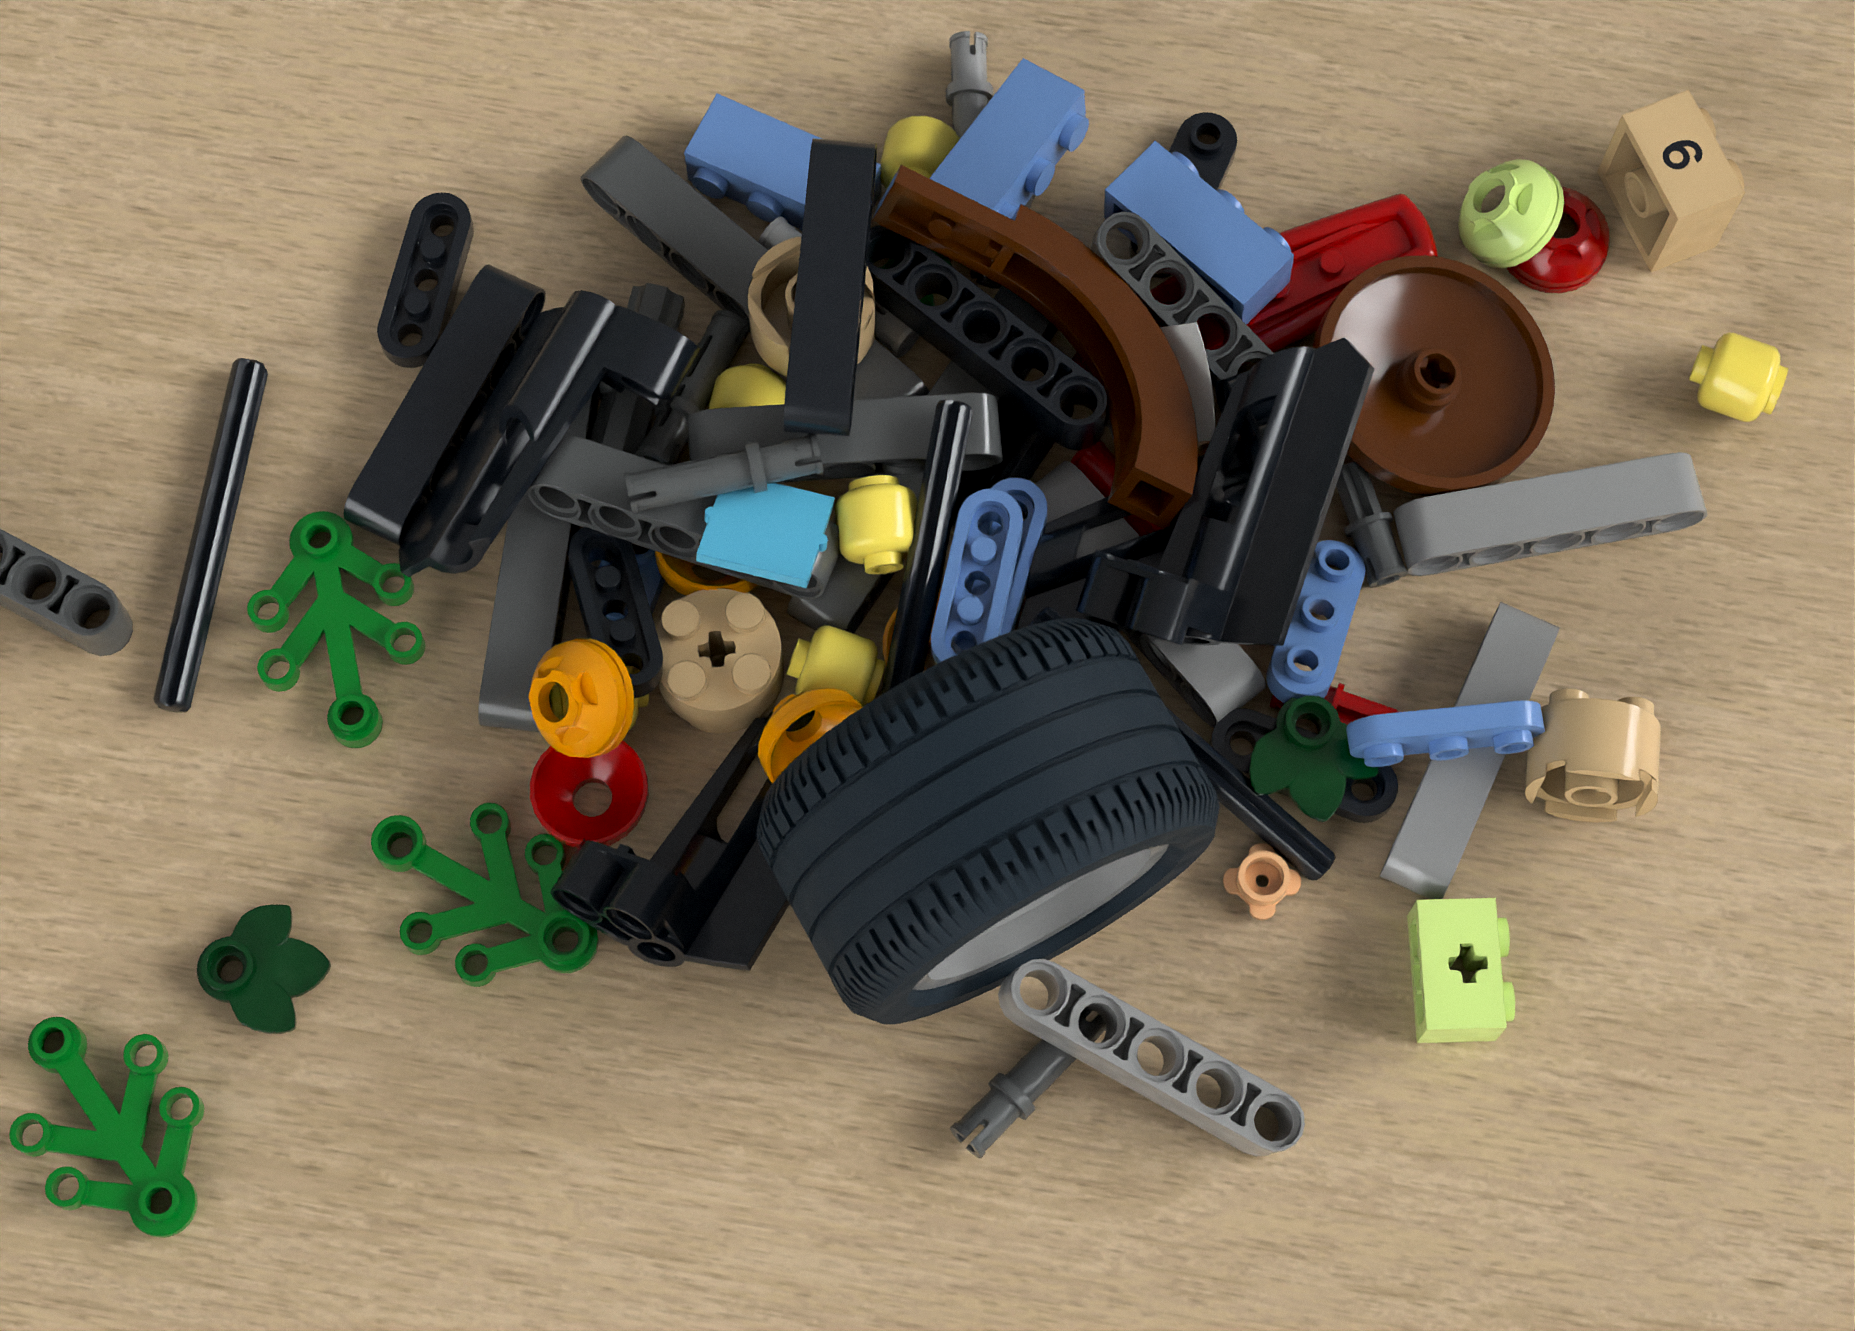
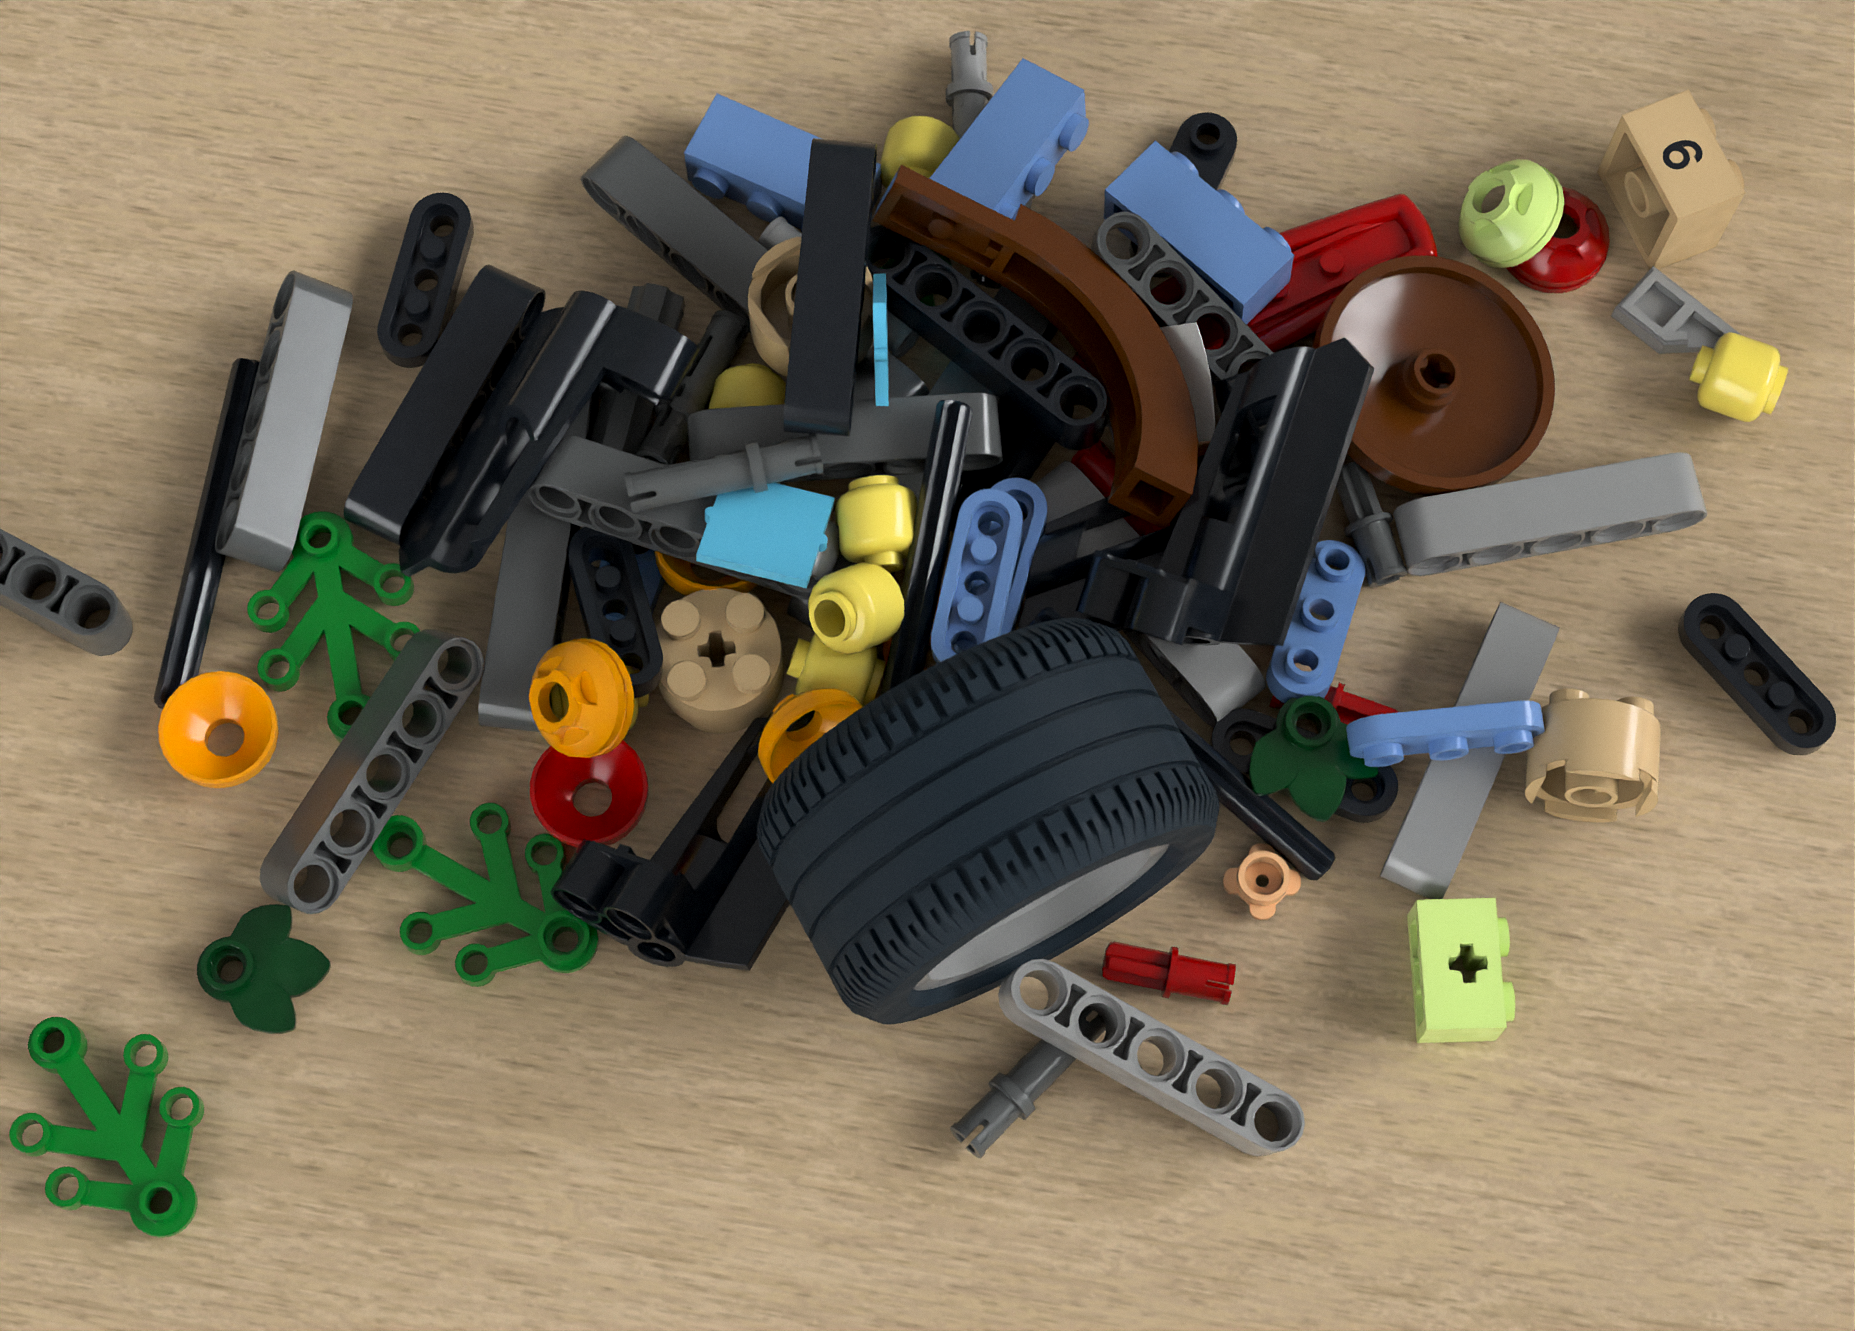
none -> light orange piece [158,671,279,788]
none -> beam [215,270,353,572]
none -> dark grey beam [260,629,484,914]
none -> light yellow head [808,562,904,654]
none -> medium azure piece [873,273,889,406]
none -> red axle [1102,941,1236,1006]
none -> light grey tile [1611,266,1743,354]
none -> black plate [1678,593,1836,755]

